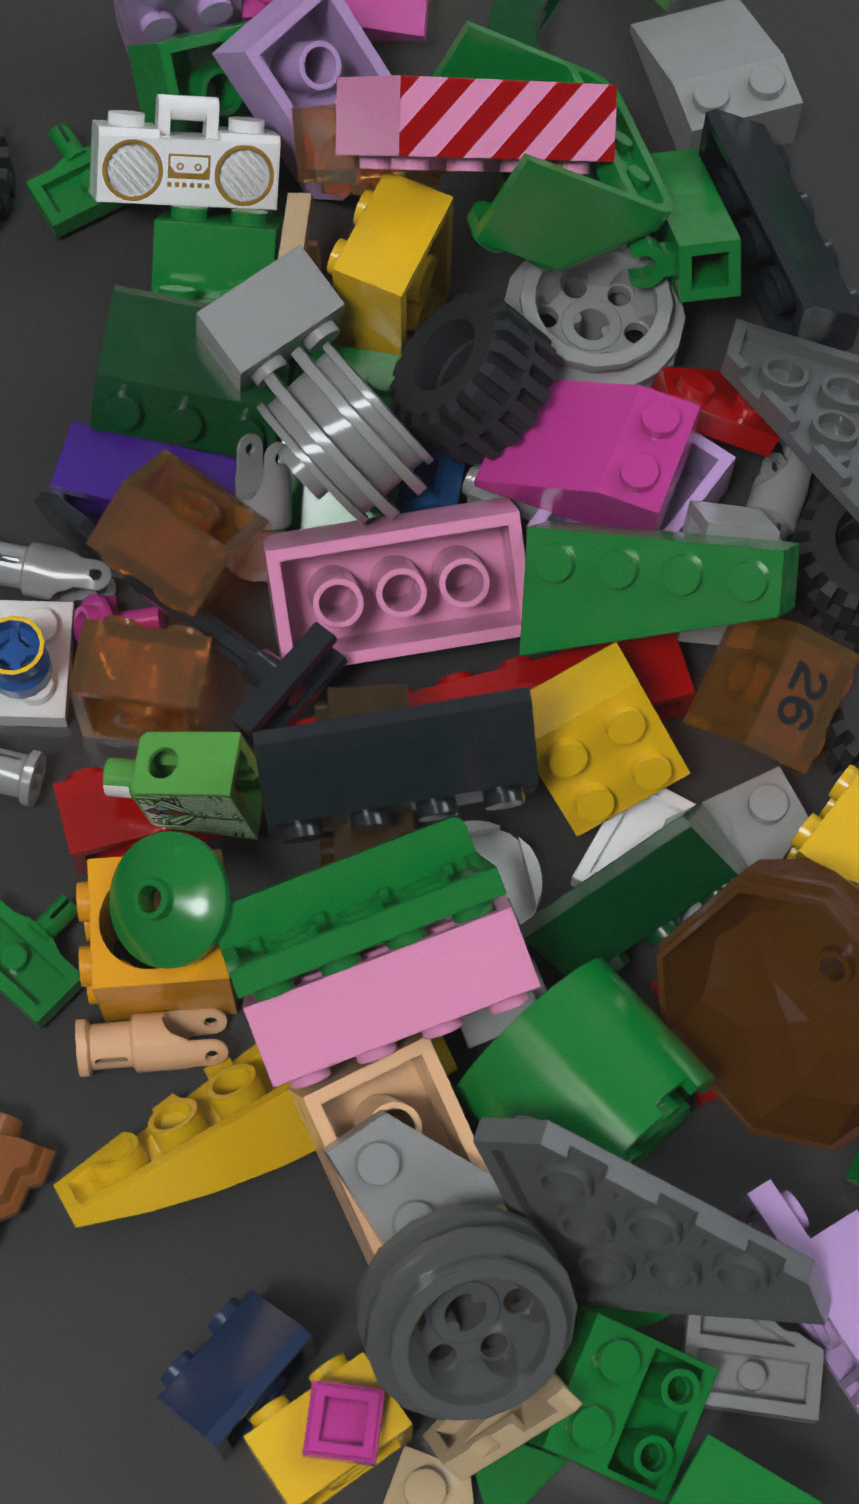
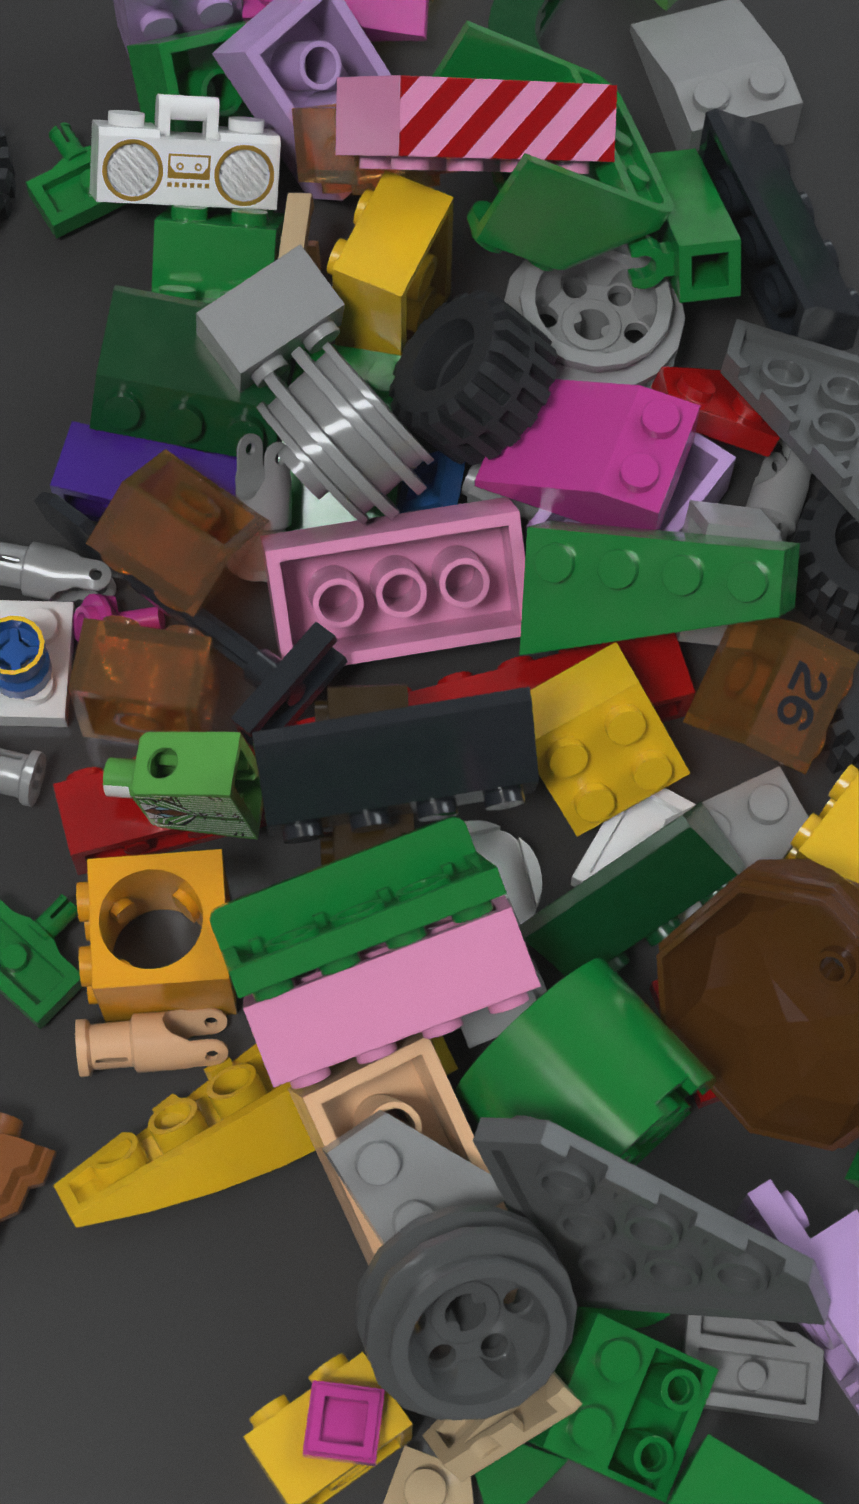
green dish [109,831,230,968] -> none
dark blue slope [158,1290,317,1462] -> none

